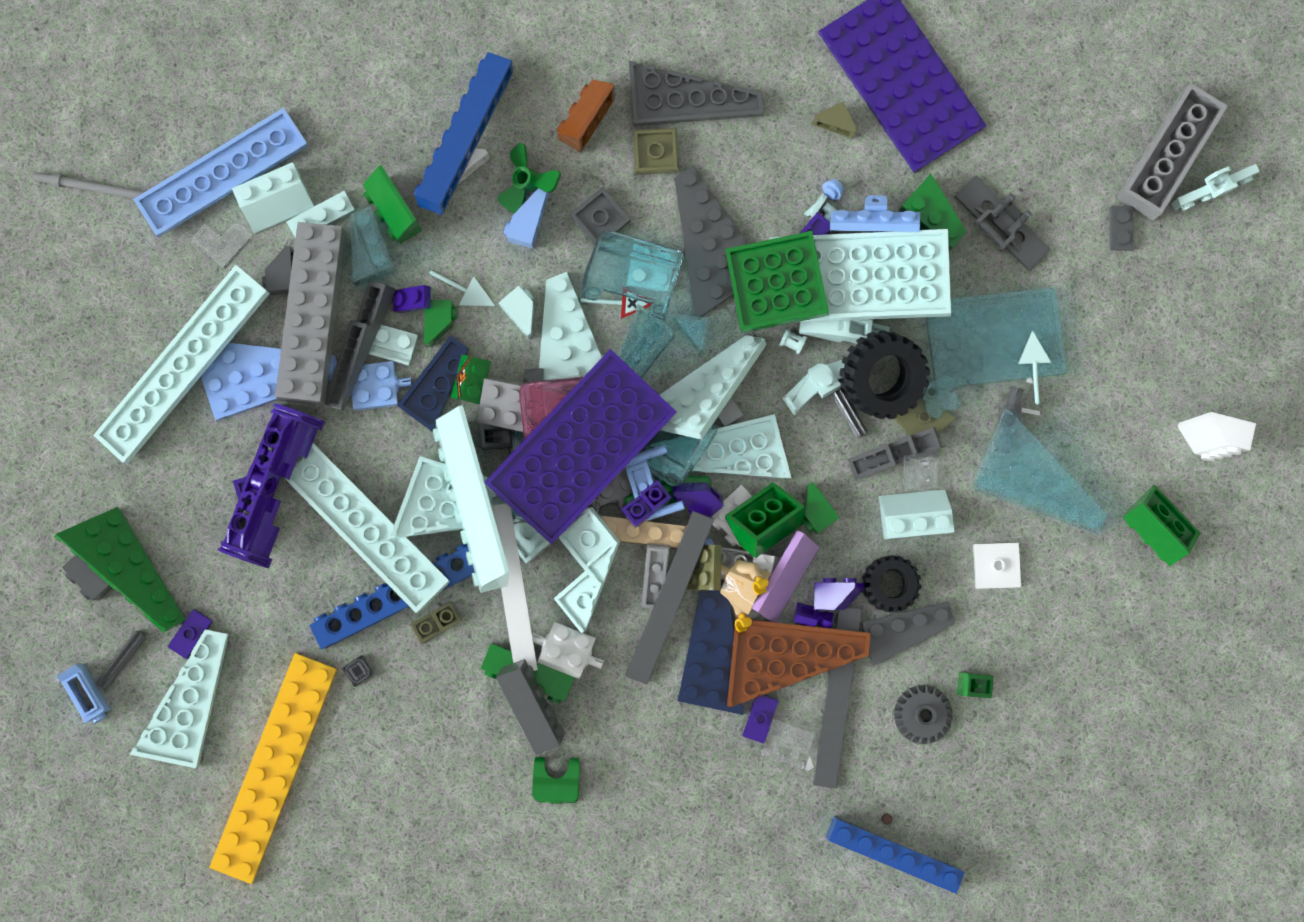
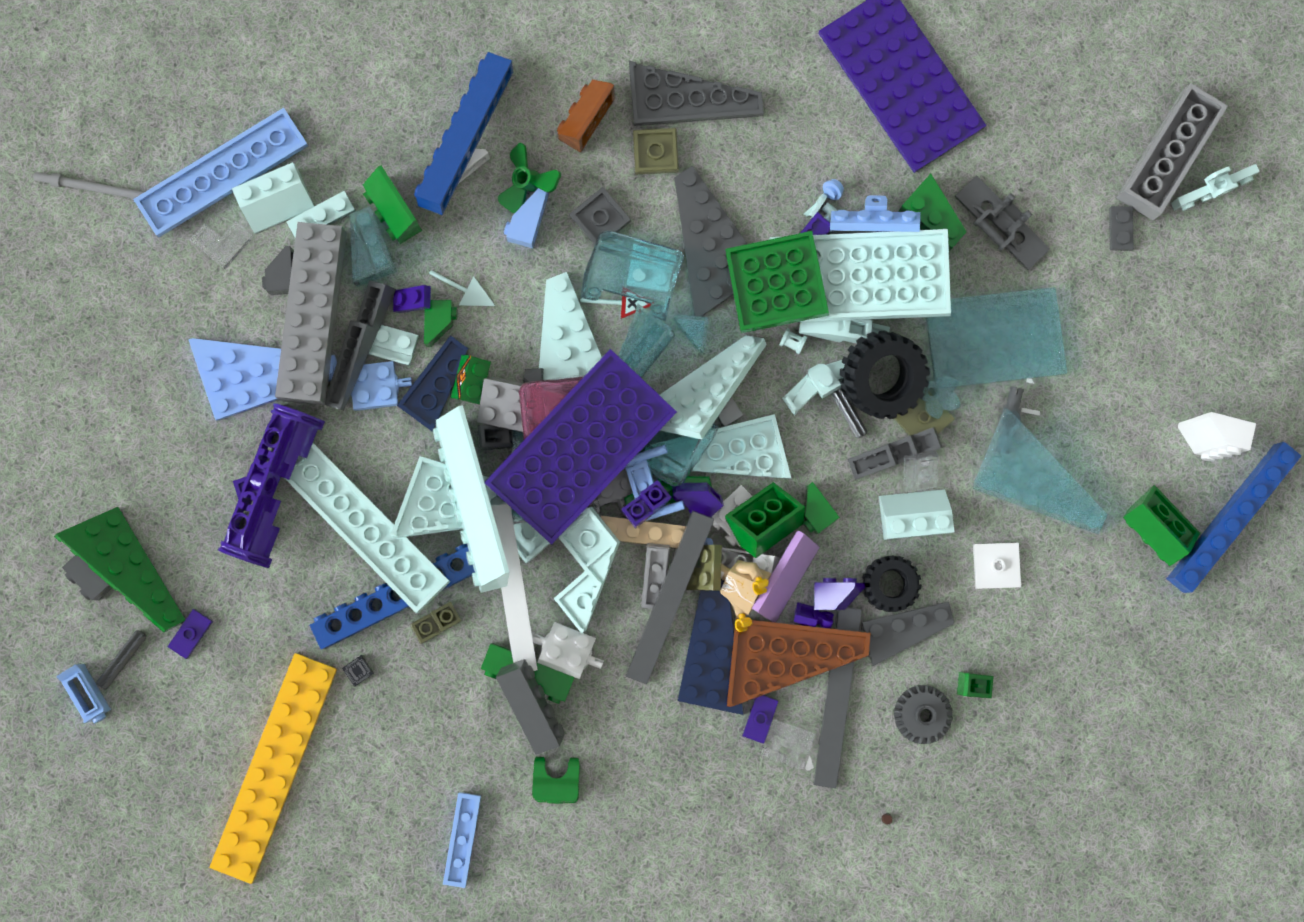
light aqua plate [93,265,270,464] -> none
light aqua wing [129,629,229,768] -> none
light aqua slope [499,286,534,339] -> none
olive slope [812,102,857,139] -> none
blue arch [826,816,965,894] -> none
light aqua piece [1018,331,1051,405] -> none
none -> light blue plate [443,792,482,888]
none -> blue brick [1166,442,1302,593]

